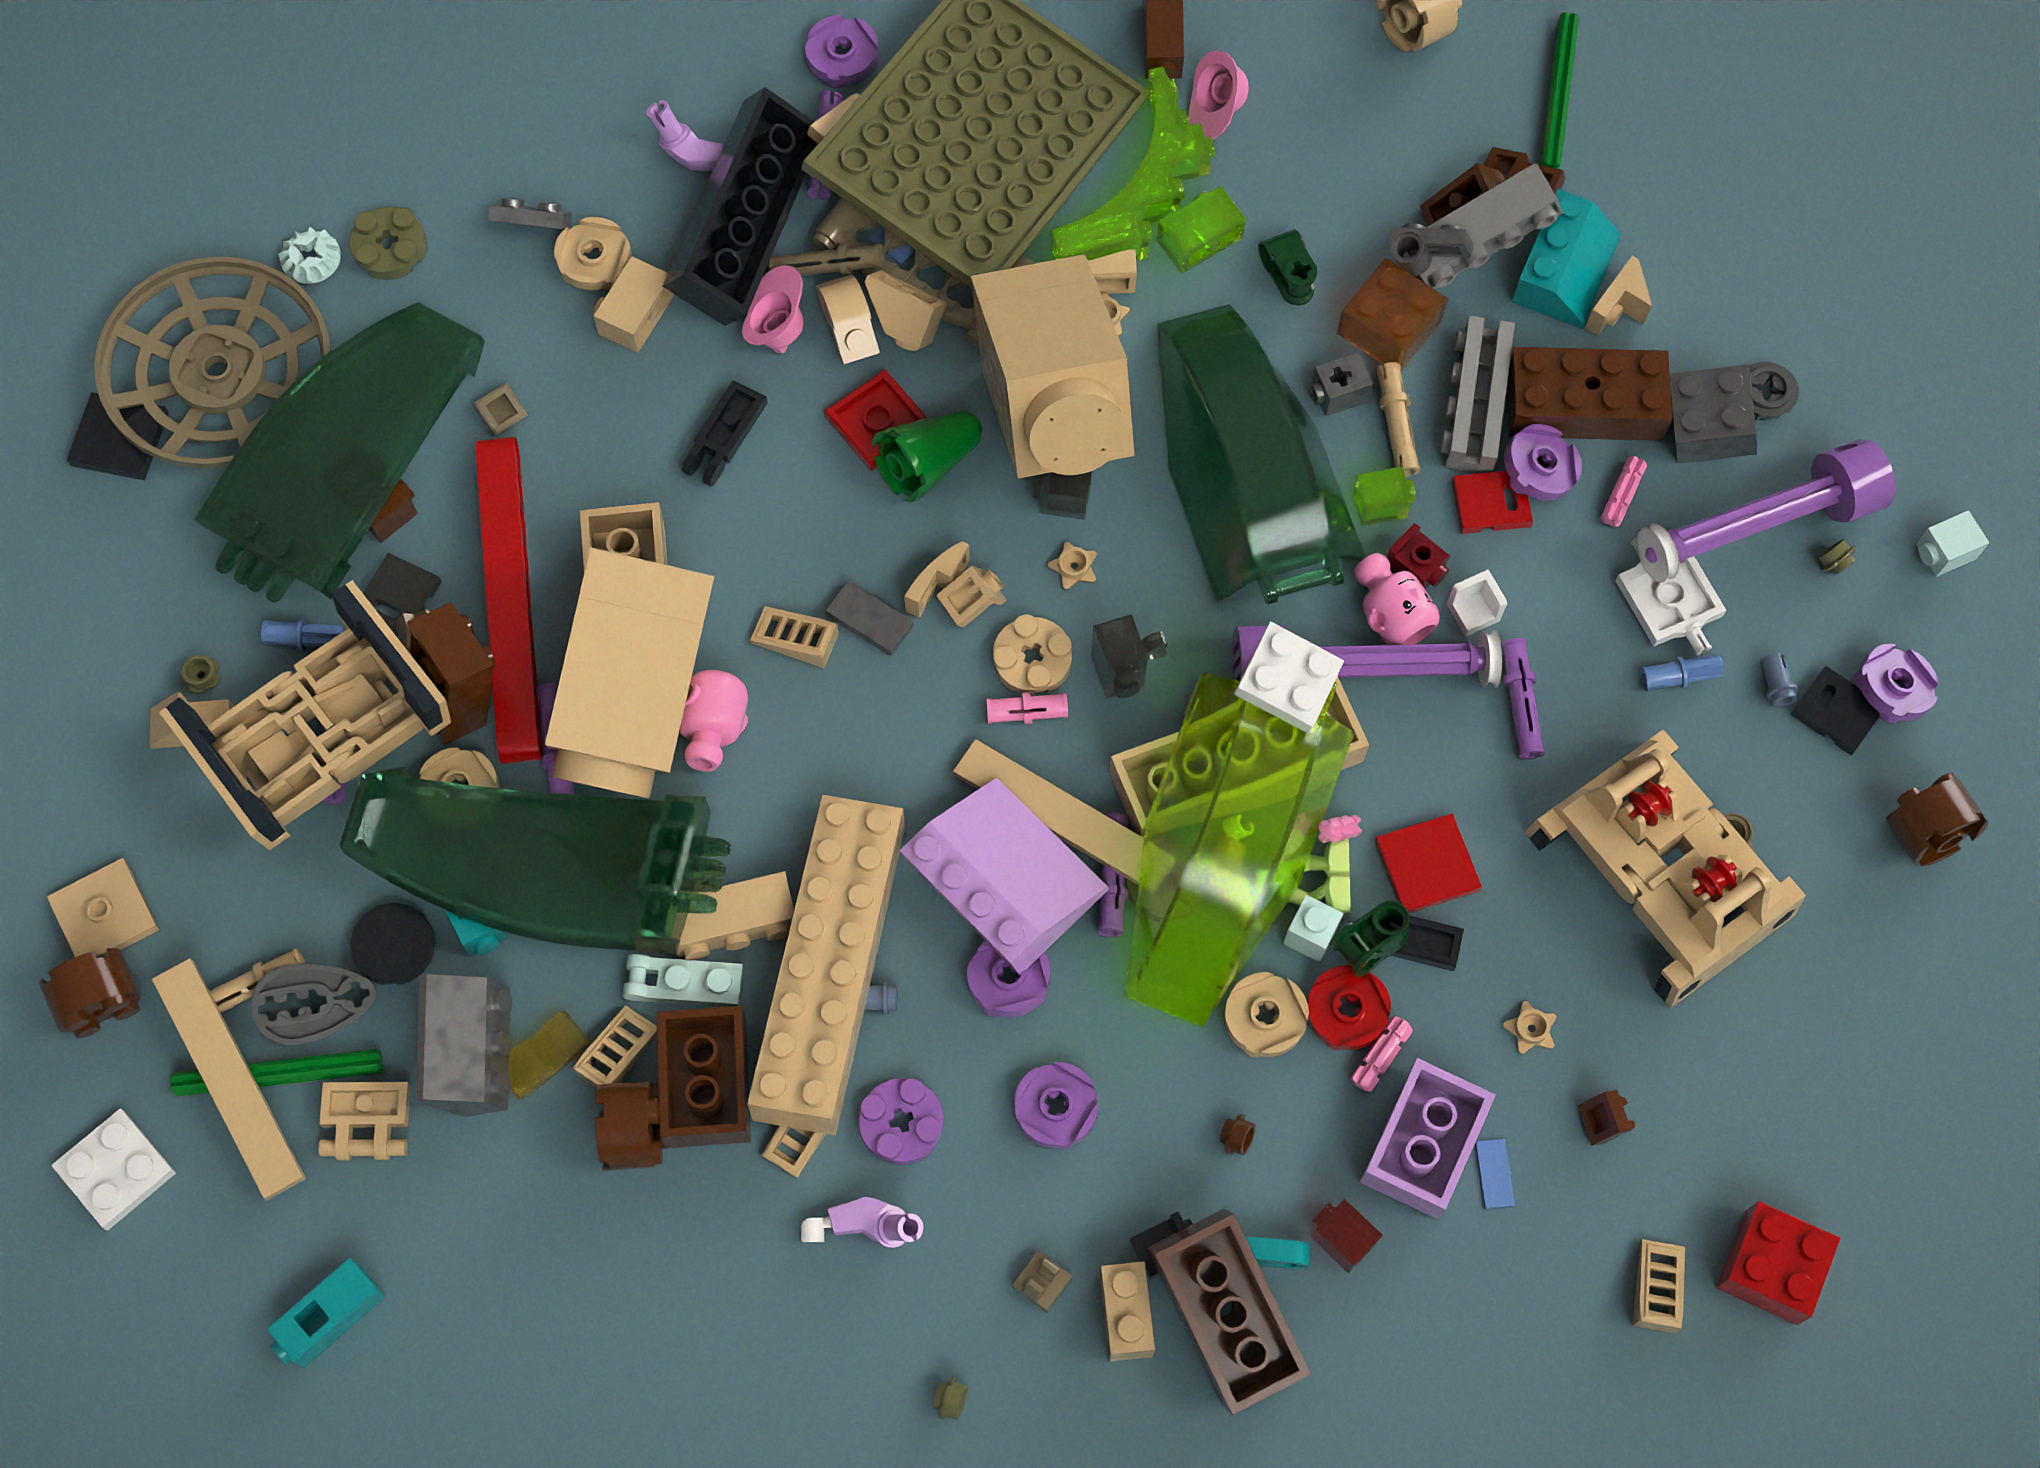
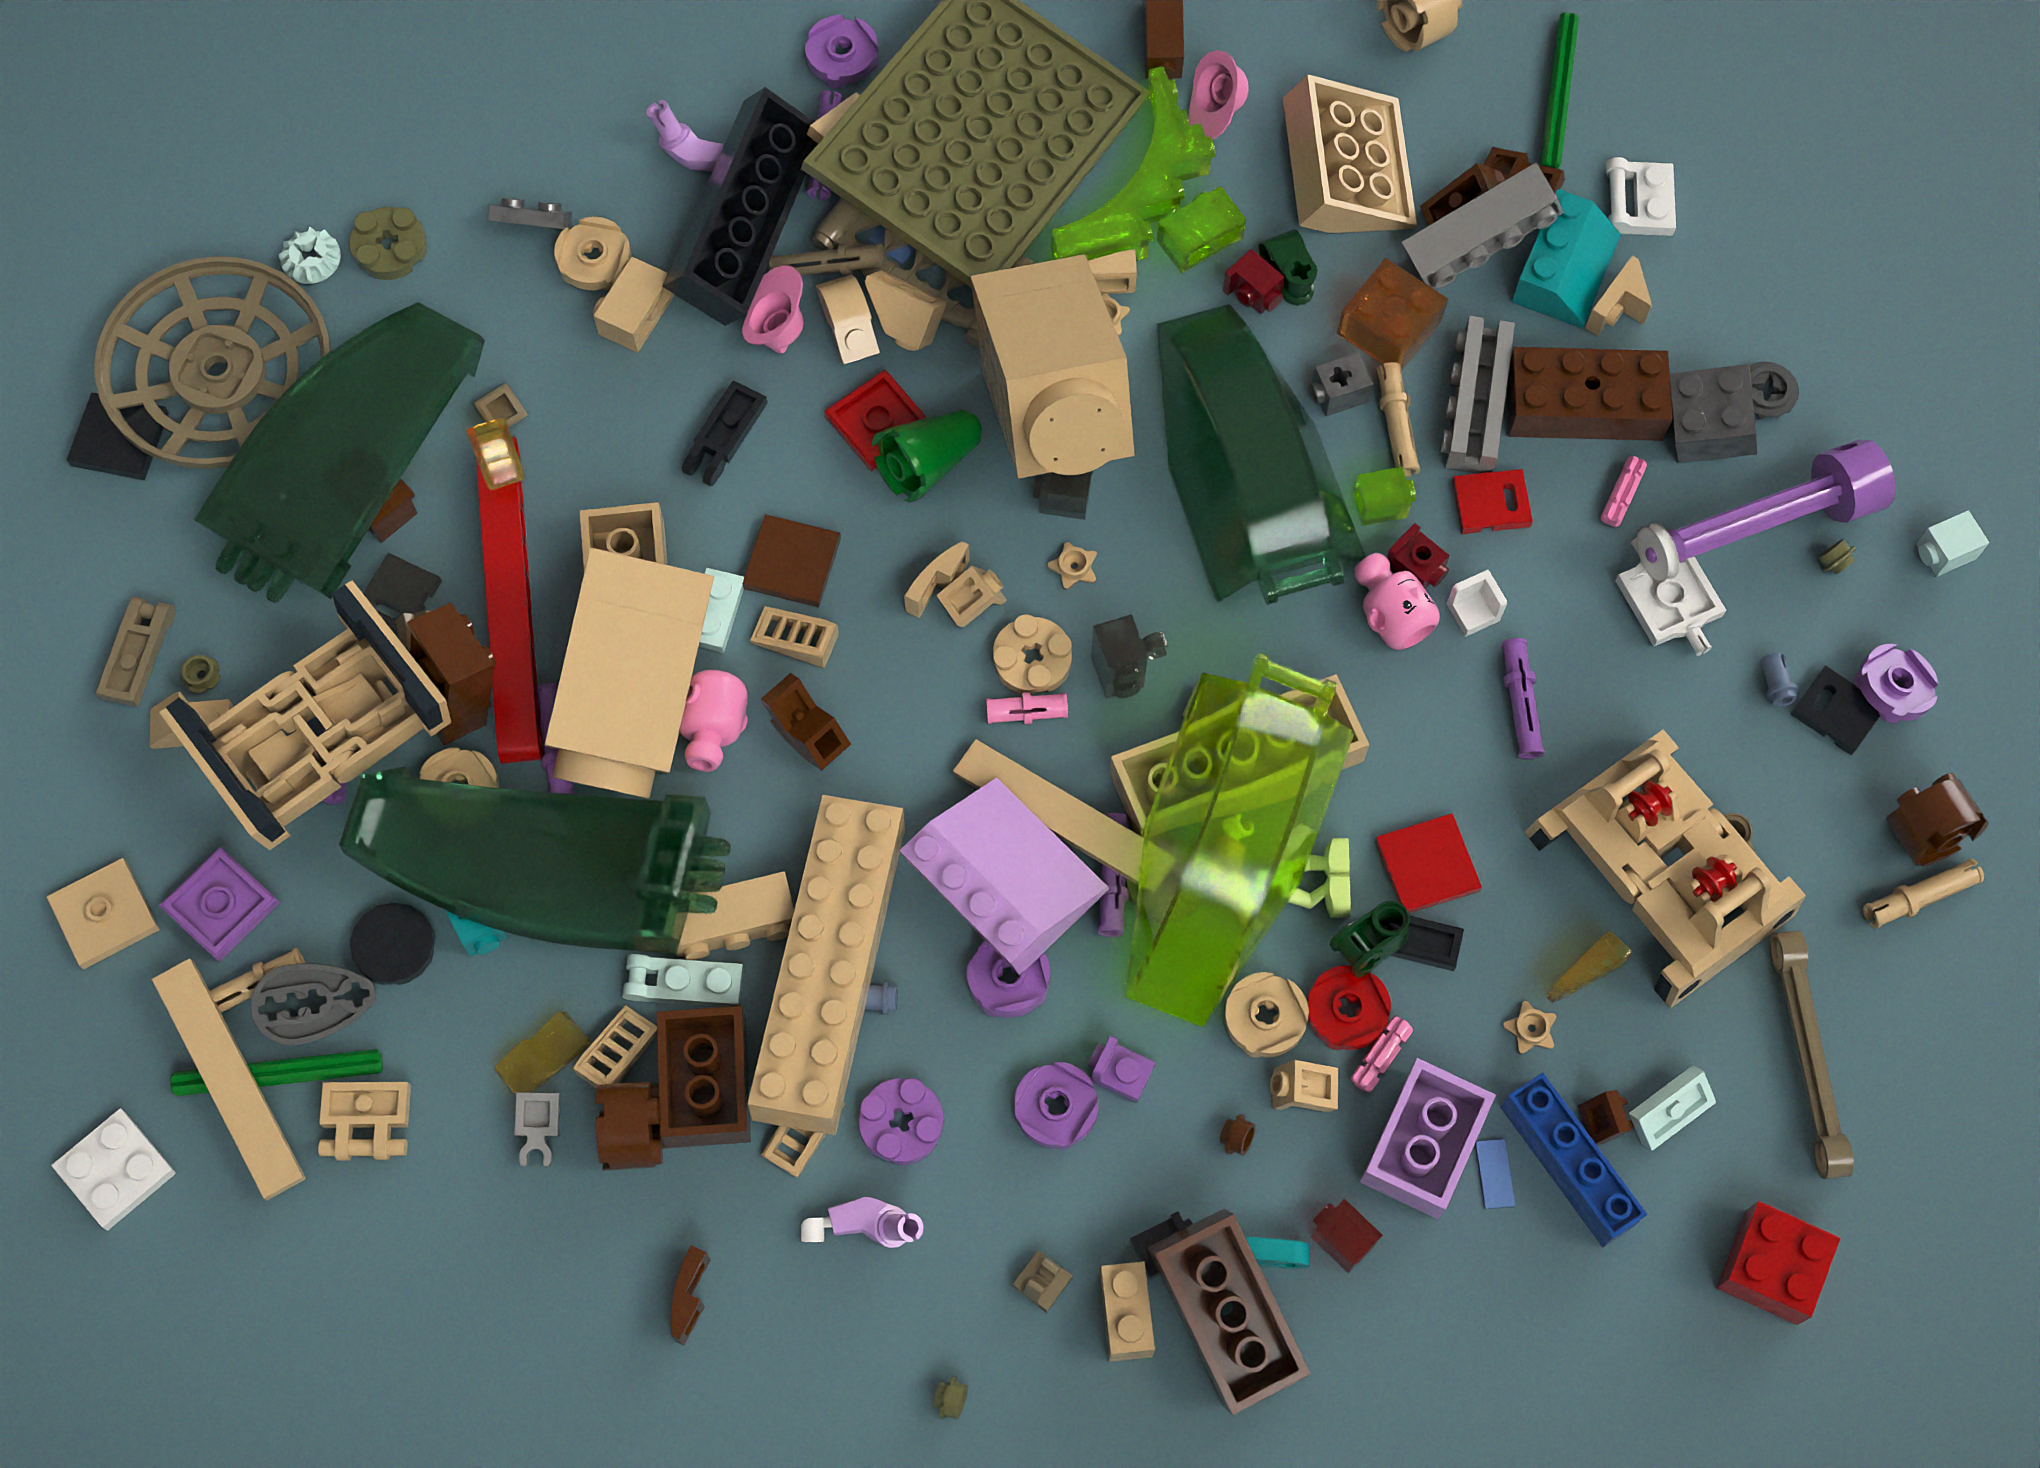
reddish brown brick [39,948,141,1039] -> none
medium blue axle [261,619,344,651] -> none
teal brick [267,1258,386,1368] -> none
flat silver slope [416,974,513,1117] -> none
flat silver tile [825,581,914,656] -> none
medium lavender piece [1232,625,1502,702] -> none
white plate [1234,621,1344,733] -> none
light aqua brick [1283,895,1344,962] -> none
bright pink axle [1317,815,1362,843] -> none
flat silver plate [1389,223,1474,276] -> none
medium lavender plate [1504,424,1582,501] -> none
tan slope [1632,1239,1685,1334] -> none
medium blue axle [1641,654,1724,692] -> none
none -> dark tan plate [95,596,175,707]
none -> medium lavender plate [159,847,280,962]
none -> clear yellow slope [466,418,525,490]
none -> light grey plate [514,1092,561,1166]
none -> reddish brown slope [671,1245,710,1346]
none -> light aqua plate [698,568,744,653]
none -> reddish brown tile [742,514,841,607]
none -> reddish brown brick [761,673,851,771]
none -> medium lavender bracket [1088,1035,1156,1103]
none -> dark red brick [1223,249,1285,315]
none -> tan bracket [1270,1060,1338,1113]
none -> tan slope [1283,74,1417,233]
none -> blue brick [1500,1072,1648,1247]
none -> clear yellow slope [1546,931,1633,1003]
none -> white plate [1606,157,1676,236]
none -> light aqua plate [1629,1065,1716,1151]
none -> dark tan piece [1770,930,1854,1179]
none -> tan pin [1863,859,1984,929]

